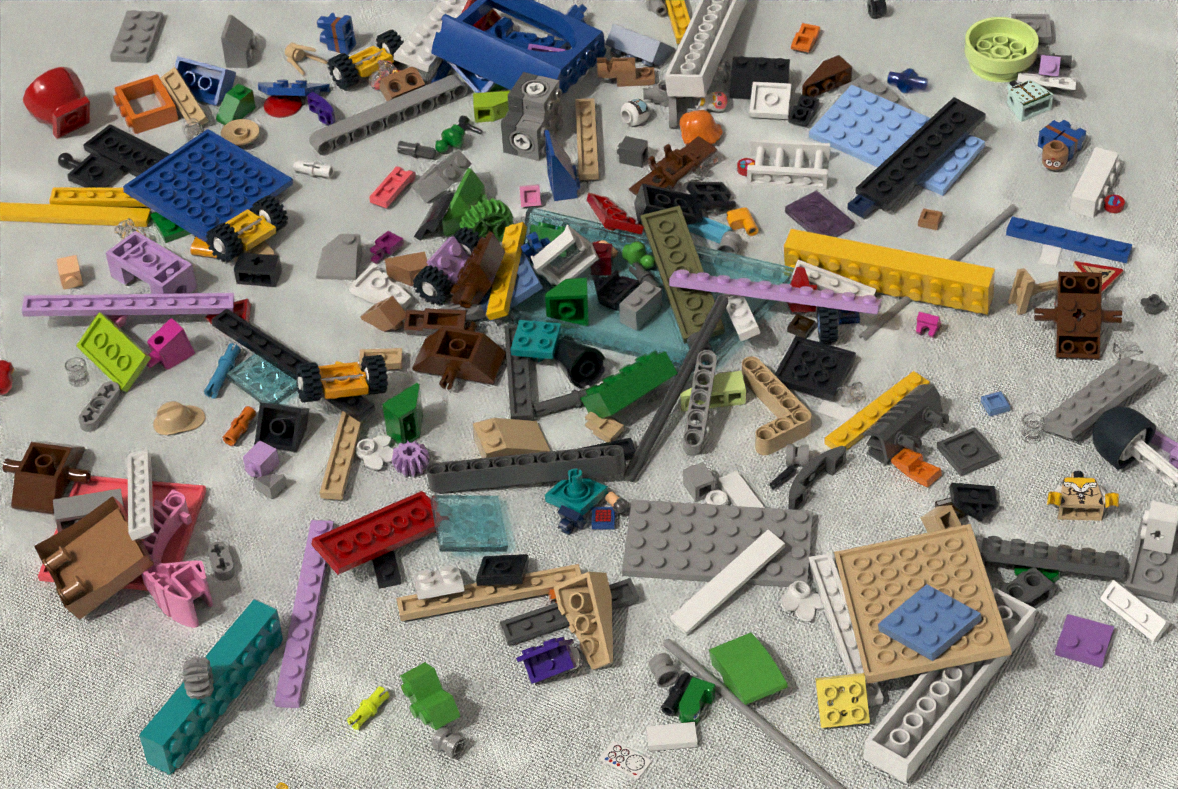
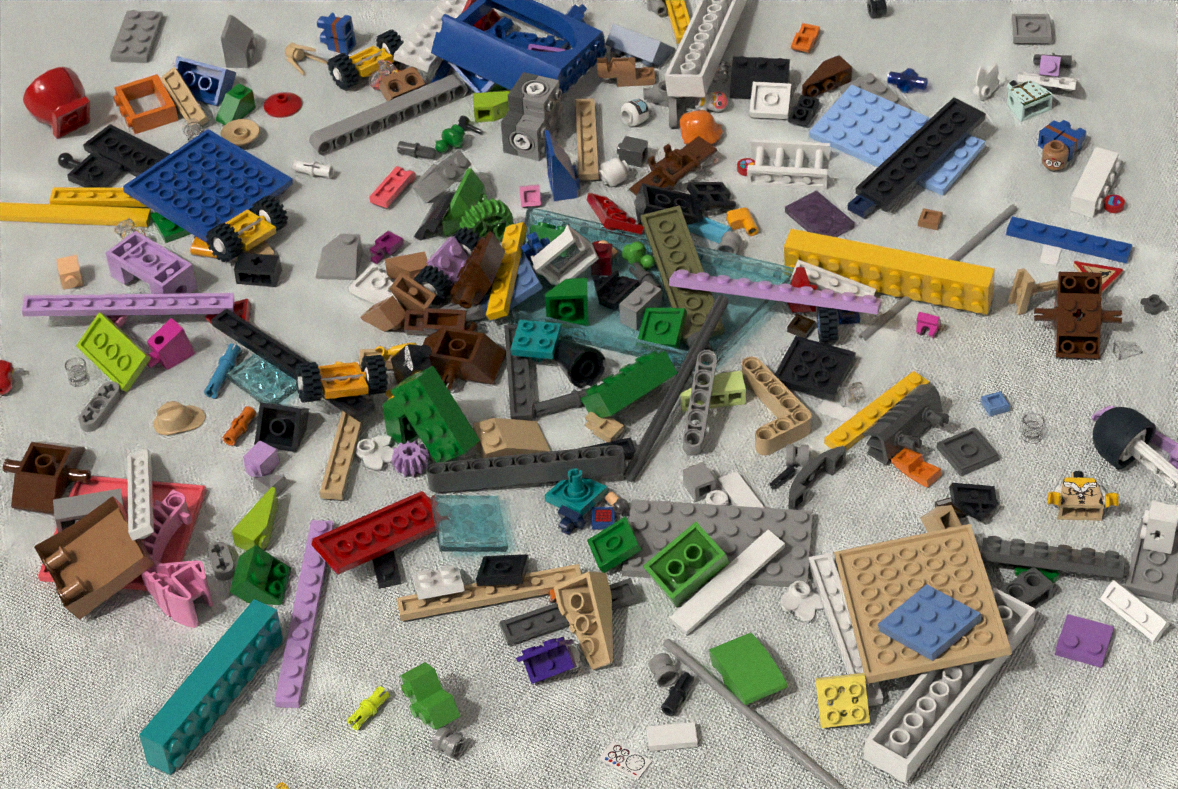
light grey gear [183,657,214,699] -> none
blue wing [258,79,330,96] -> none
dark purple slope [307,92,336,125] -> none
green leg [679,677,715,725] -> none
white plate [722,293,760,341] -> none
yellowish green wheel [964,17,1039,82] -> none
light grey plate [1038,357,1160,439] -> none
none -> green slope [229,545,291,605]
none -> lime slope [232,487,278,551]
none -> black torso [375,343,432,400]
none -> medium nougat slope [390,272,436,311]
none -> green brick [390,366,480,463]
none -> green plate [587,516,642,573]
none -> white head [598,157,629,187]
none -> green plate [636,308,688,349]
none -> bright green slope [643,522,730,608]
none -> white plate [974,63,999,100]

